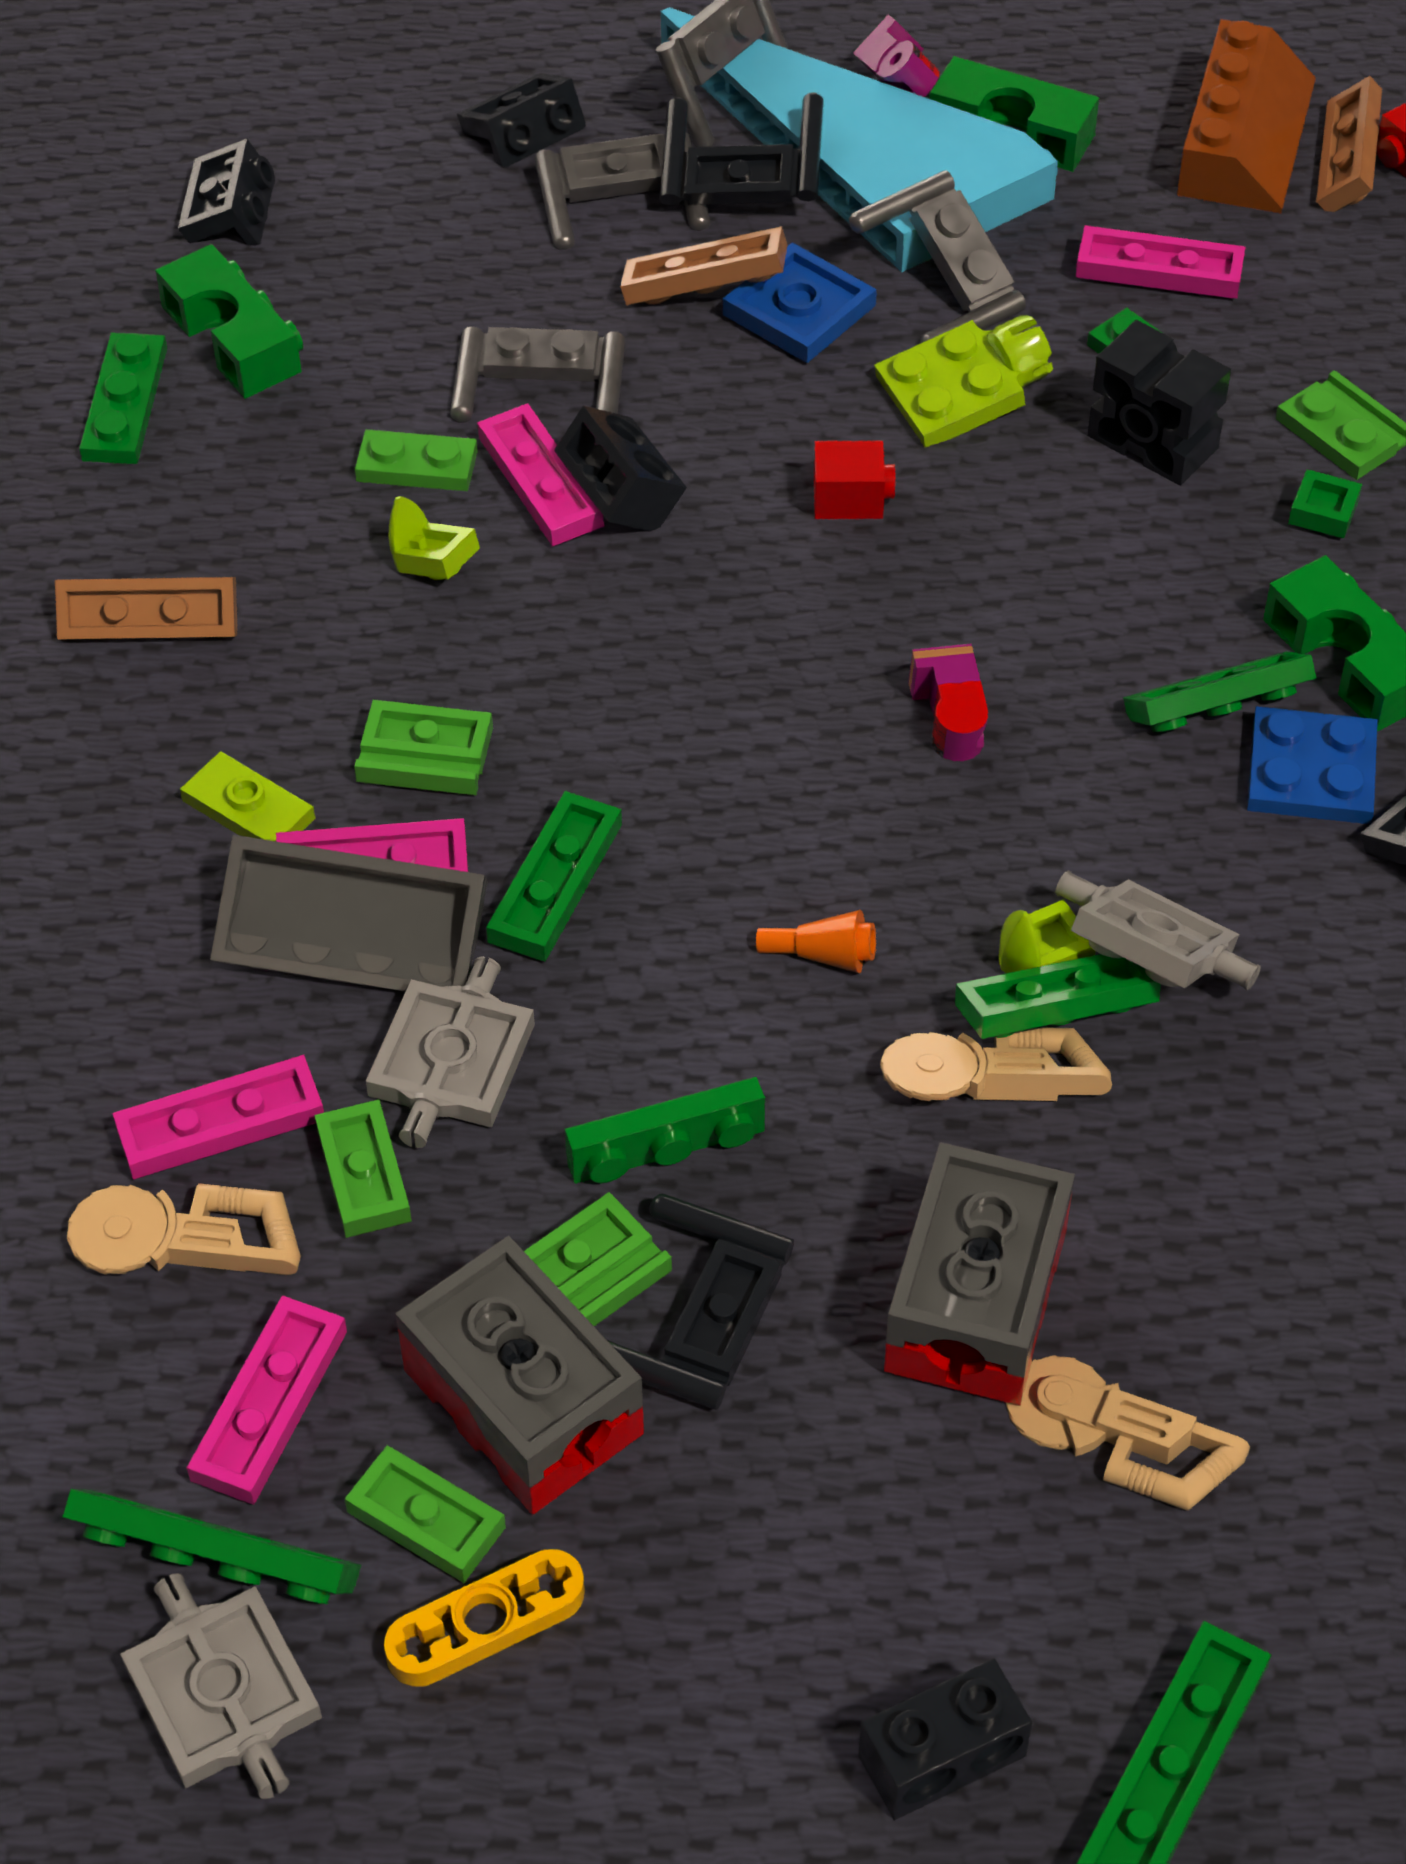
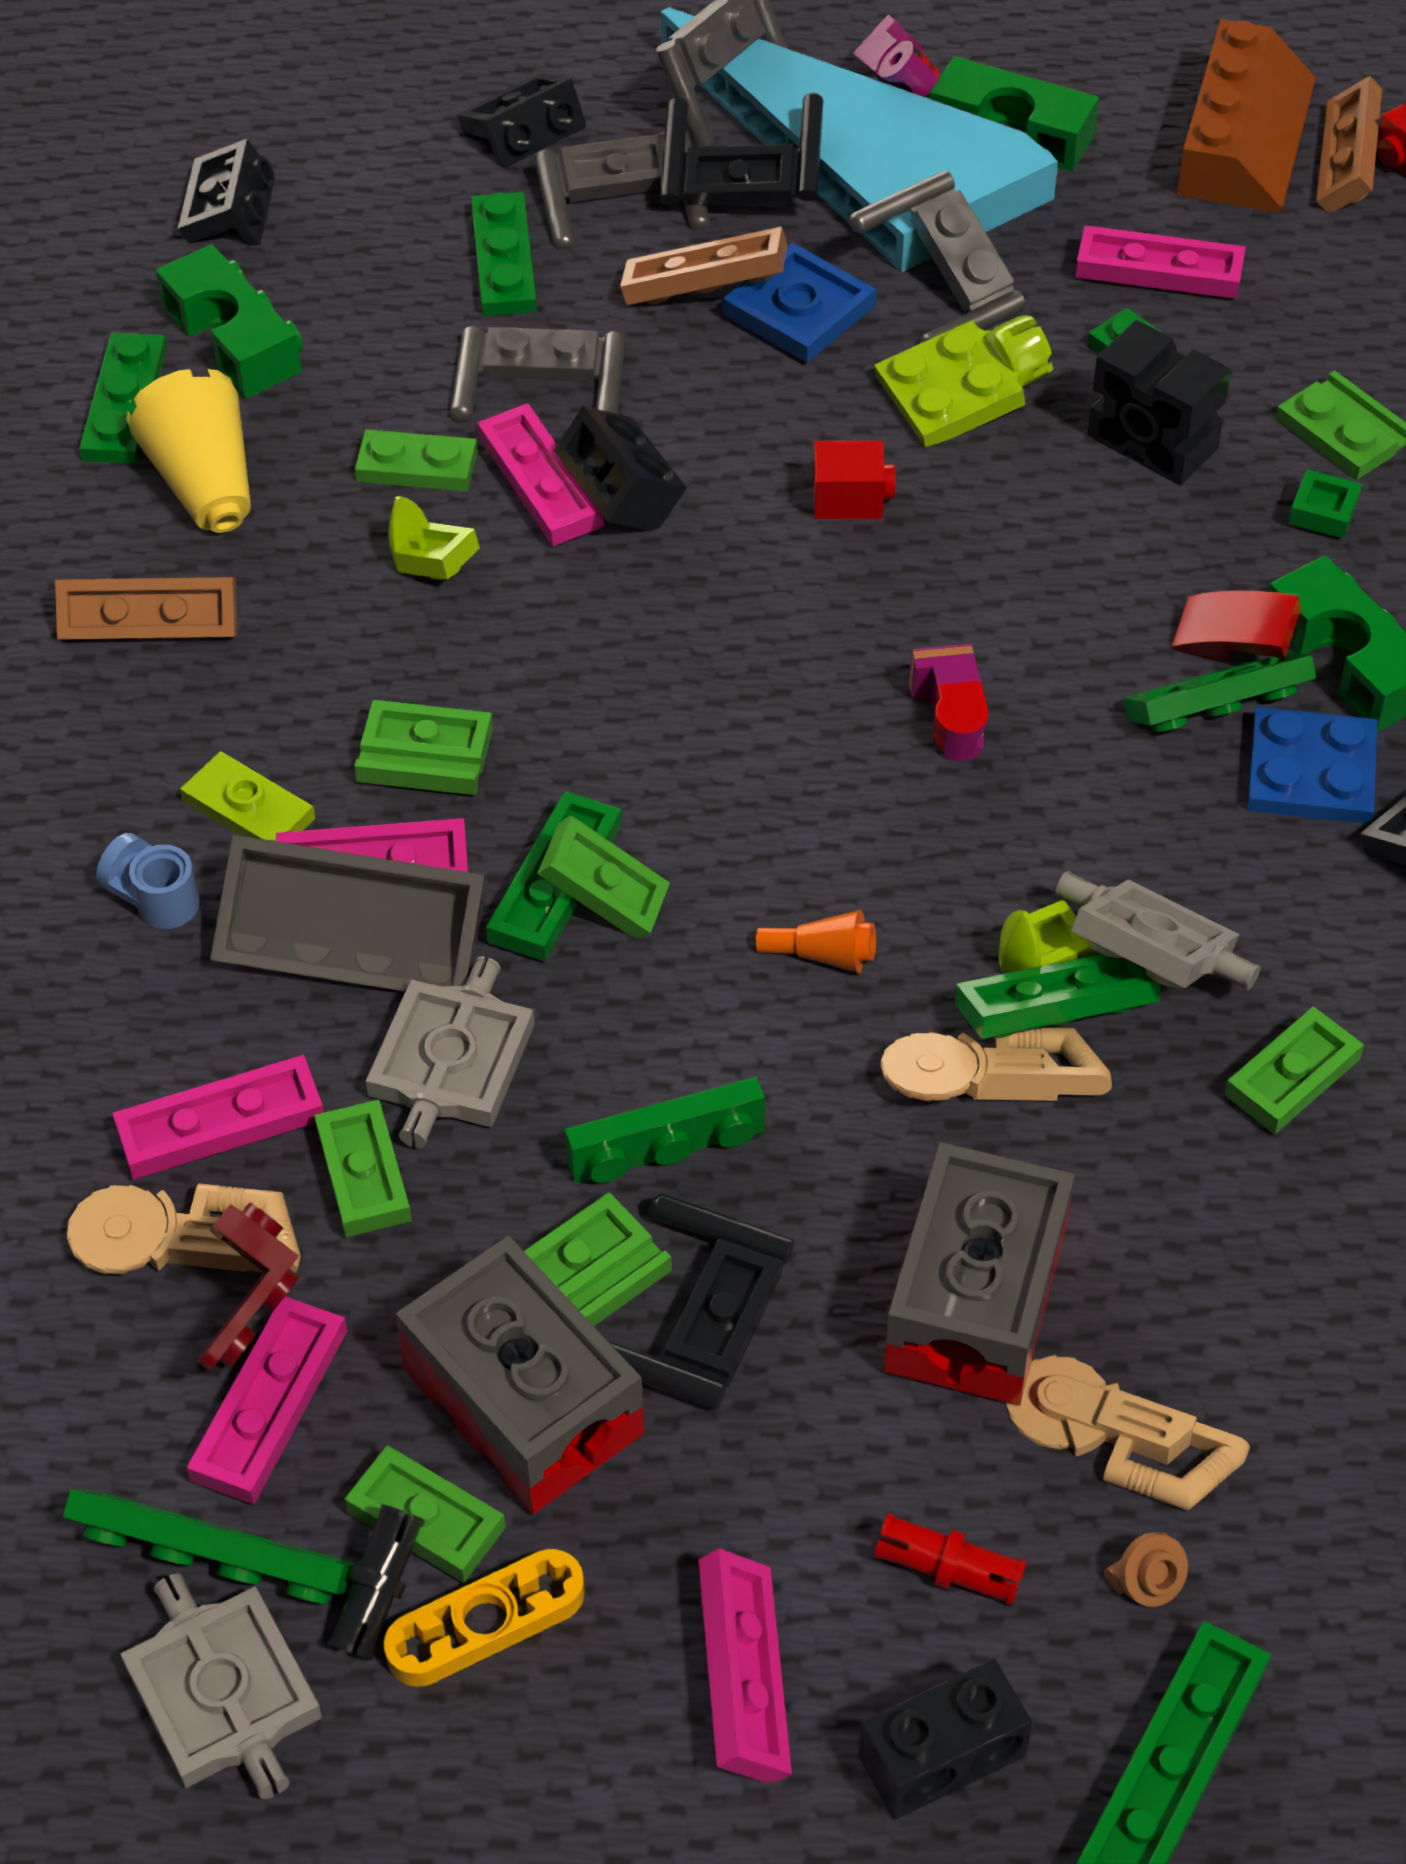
none -> medium blue piece [96,833,200,929]
none -> light yellow cone [126,369,251,533]
none -> dark red bracket [196,1203,300,1371]
none -> black pin [327,1504,425,1661]
none -> green plate [471,192,537,316]
none -> bright green plate [537,815,670,938]
none -> dark pink plate [698,1548,792,1782]
none -> red pin [874,1513,1027,1606]
none -> medium nougat plate [1103,1532,1188,1607]
none -> slope [1172,591,1301,662]
none -> bright green plate [1224,1006,1364,1135]

